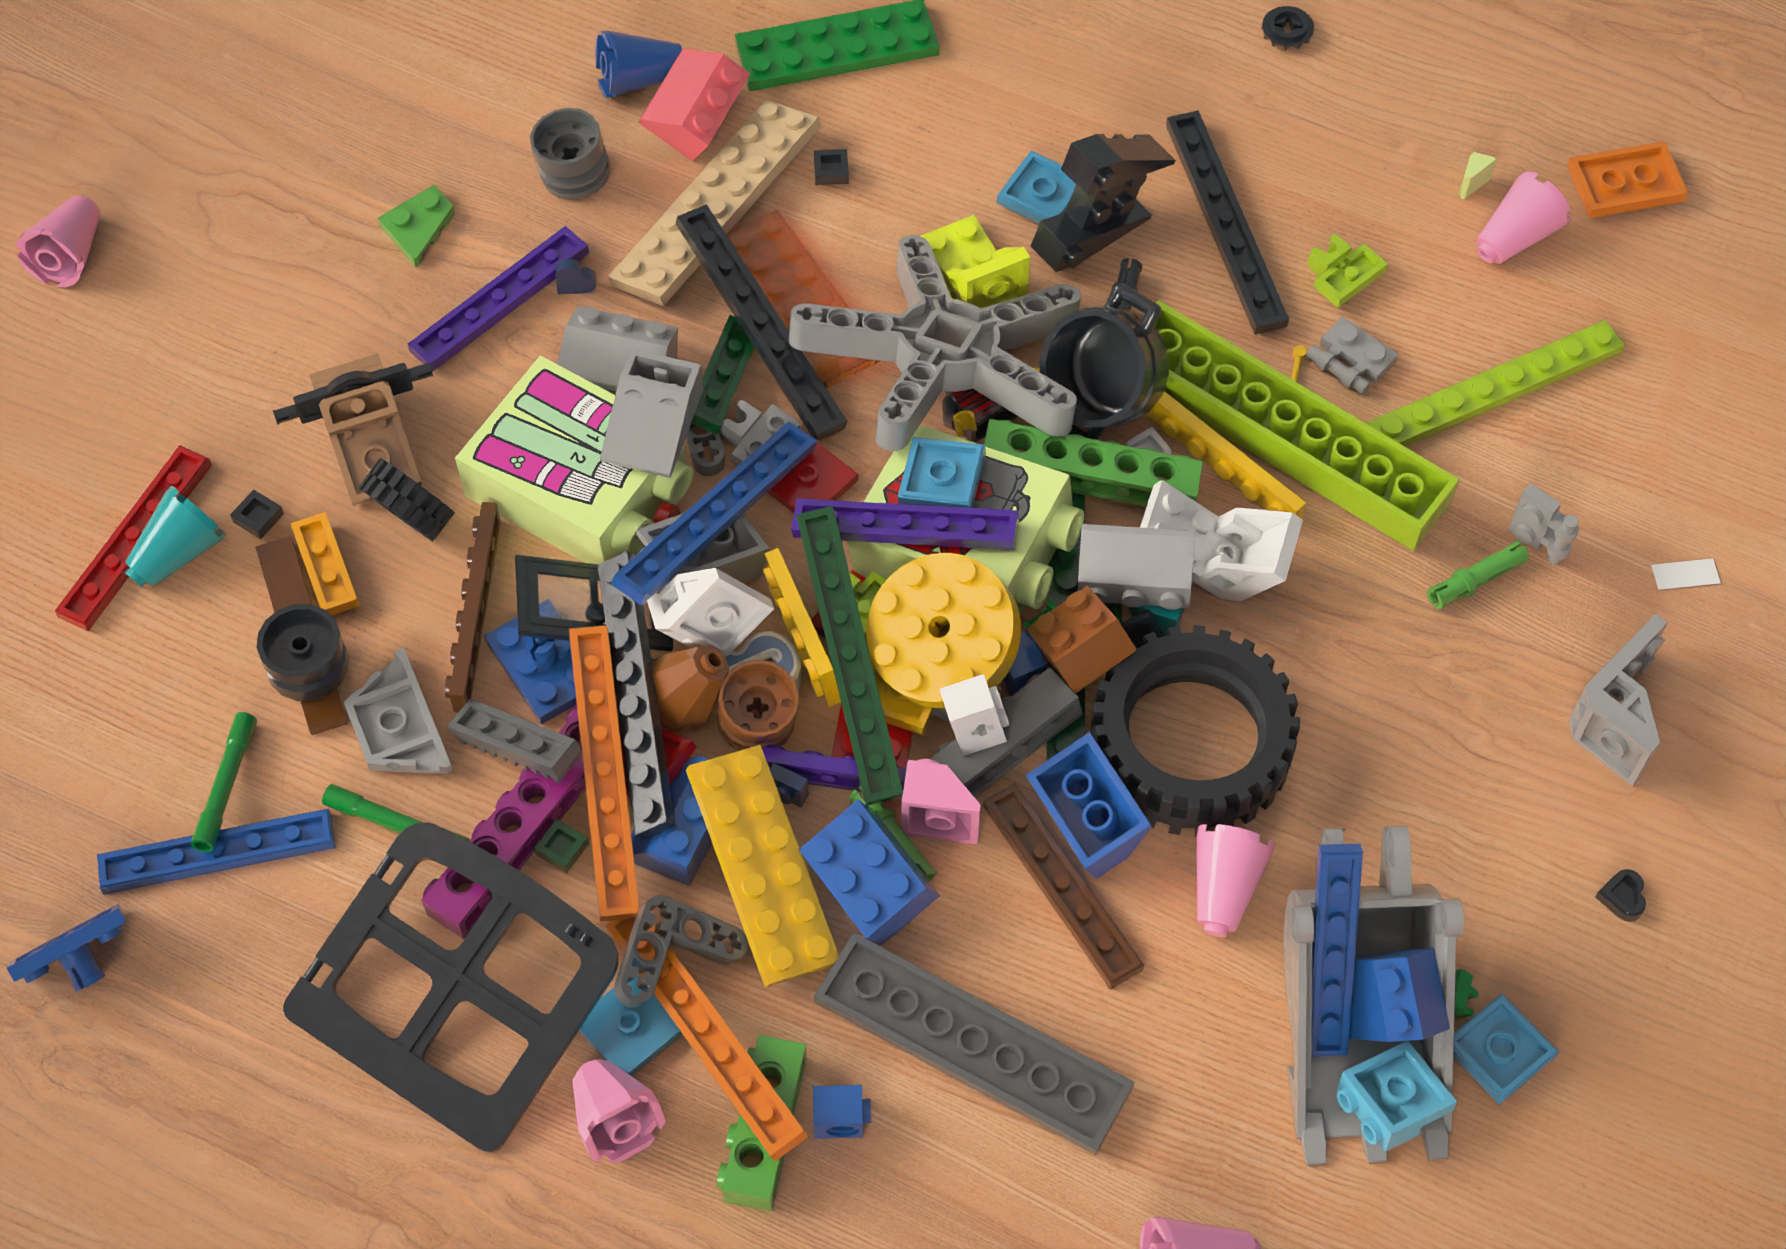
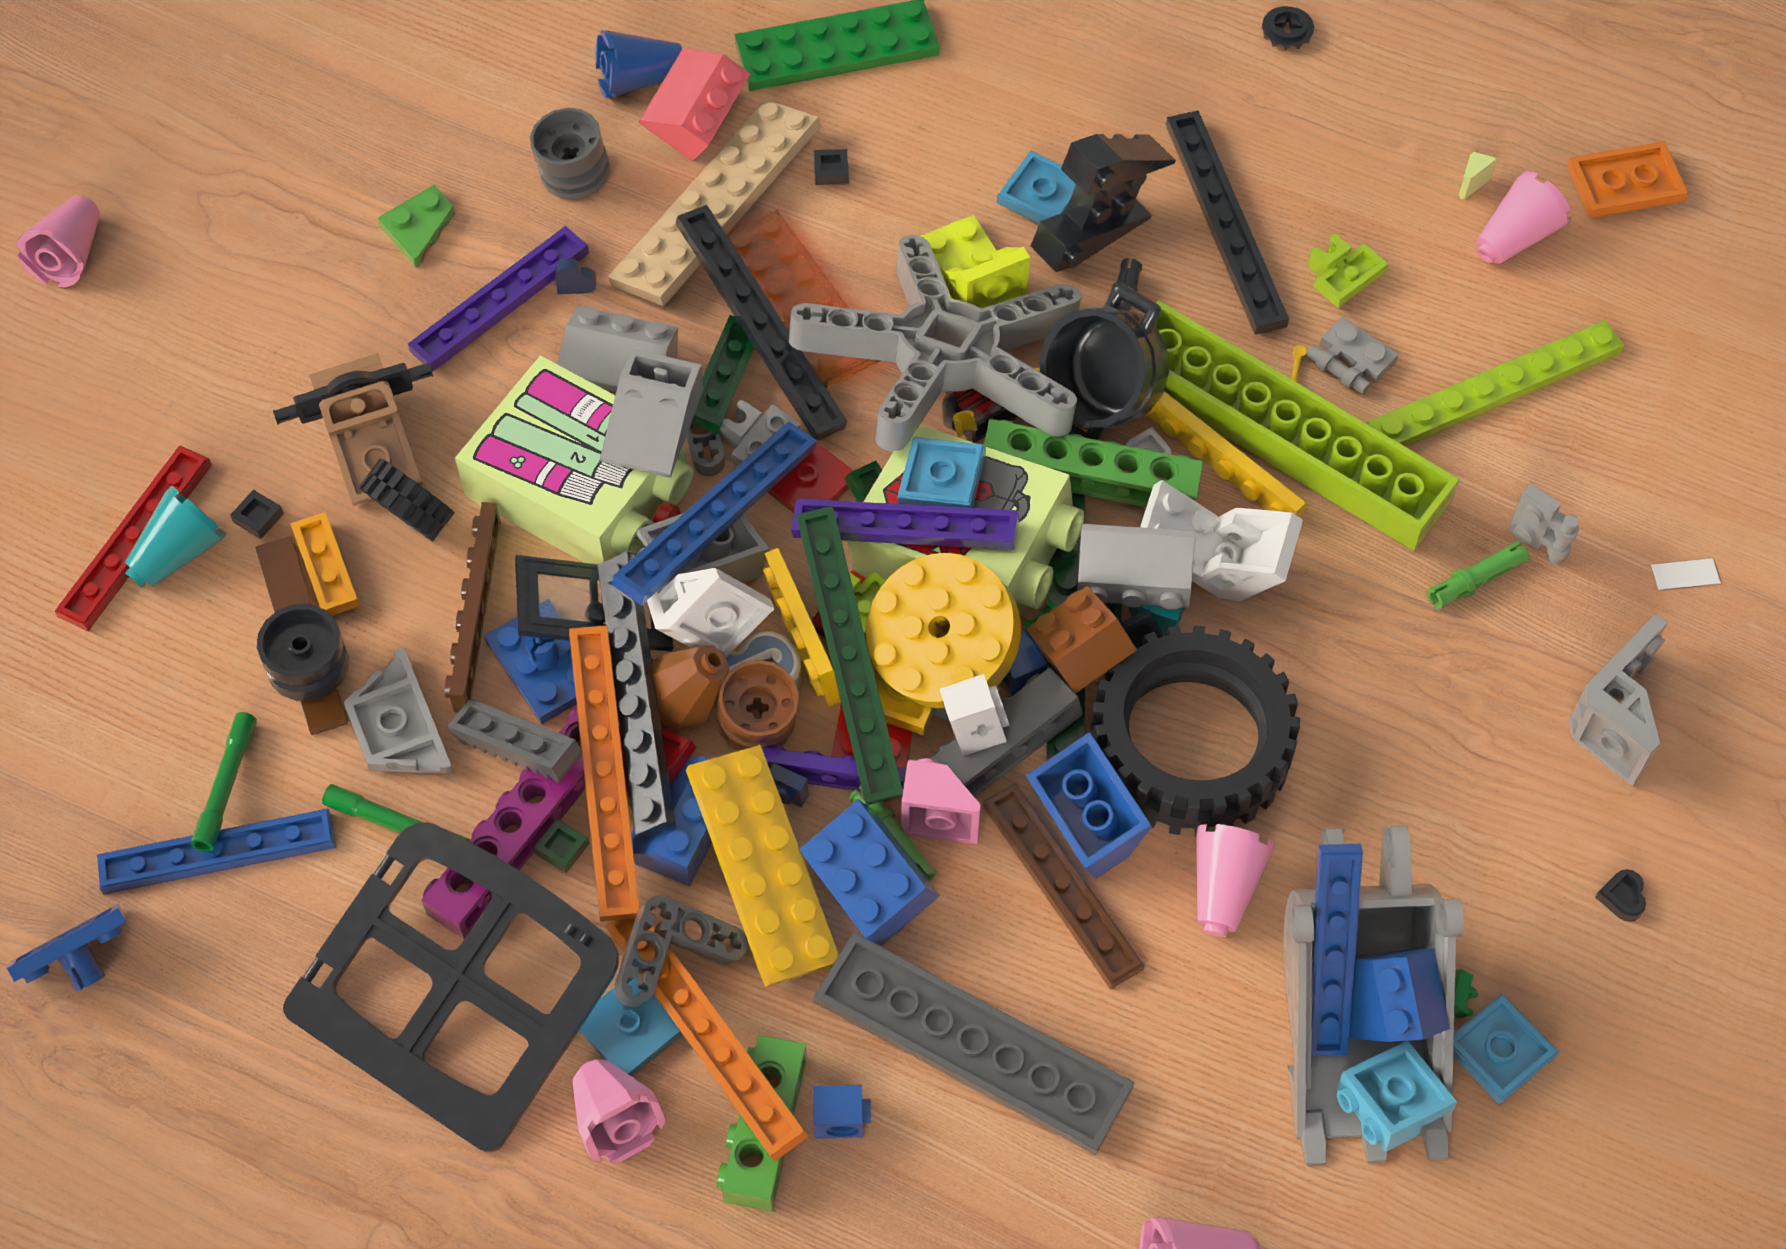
none -> dark green plate [844,460,882,502]

